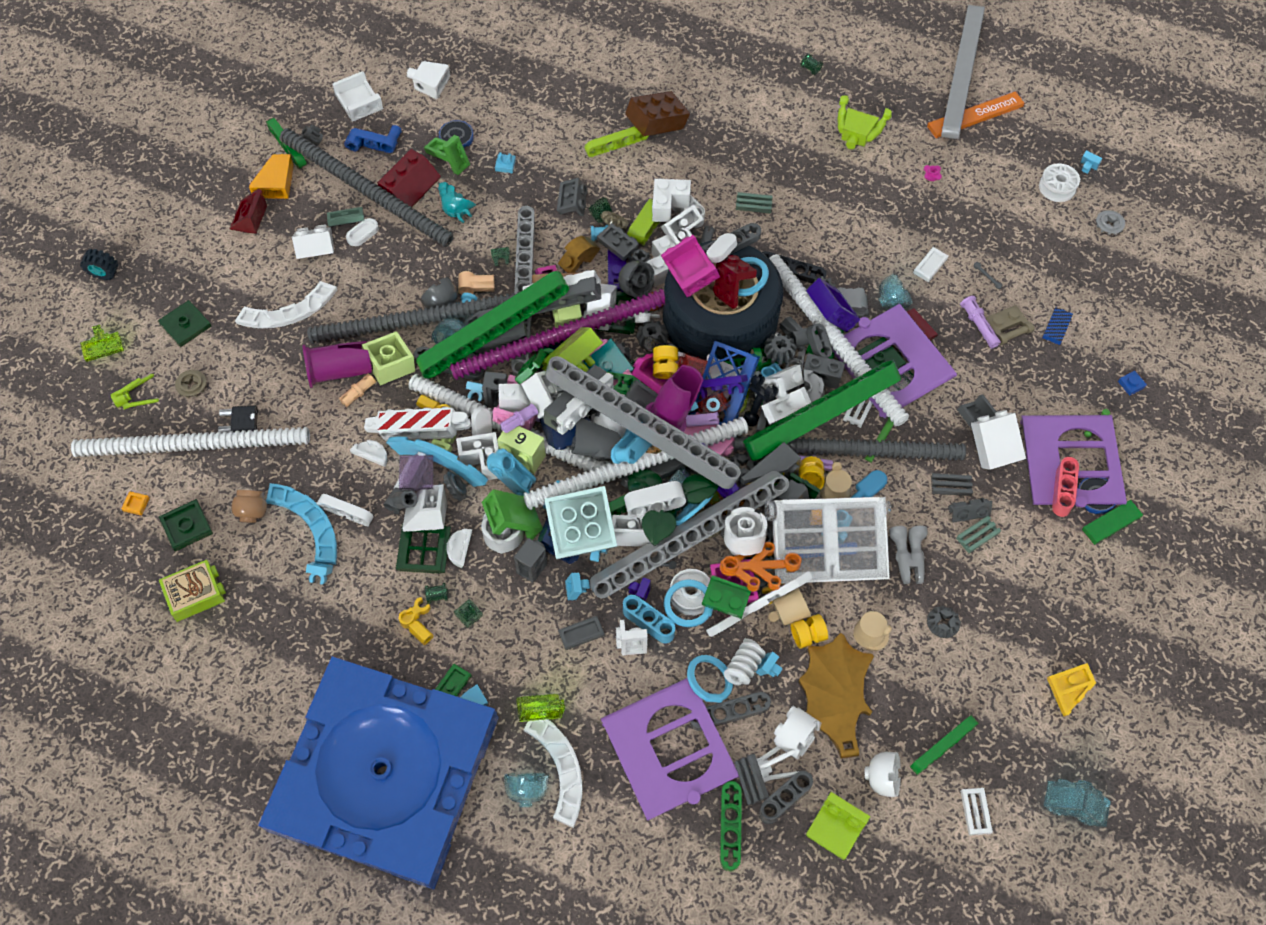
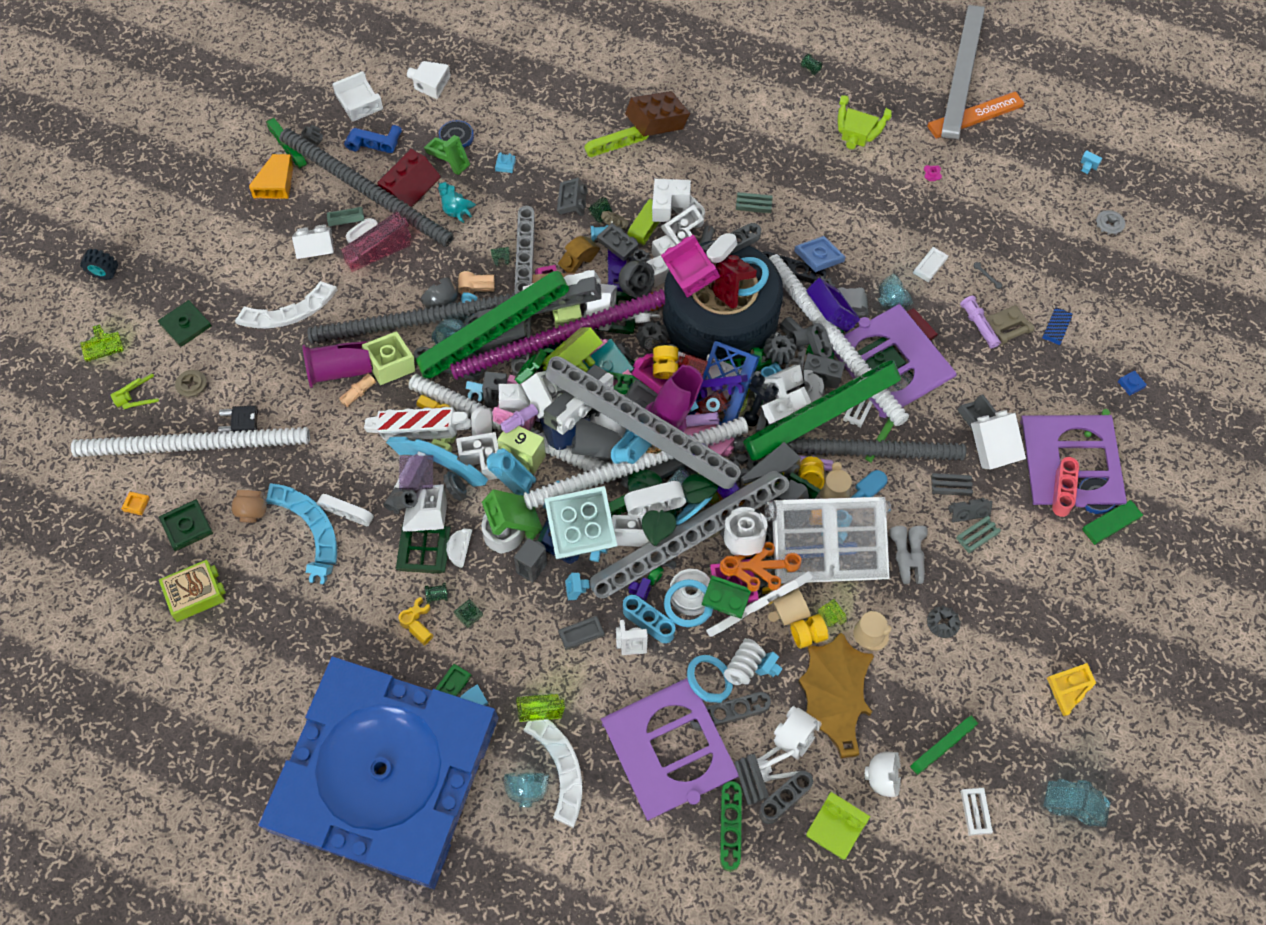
dark red slope [229,188,267,234] -> none
white tile [350,440,388,467] -> none
white wheel [1039,163,1080,202] -> none
none -> clear pink slope [341,211,411,272]
none -> green tile [647,566,664,586]
none -> medium blue plate [794,236,845,272]
none -> clear neon green bracket [818,599,847,627]

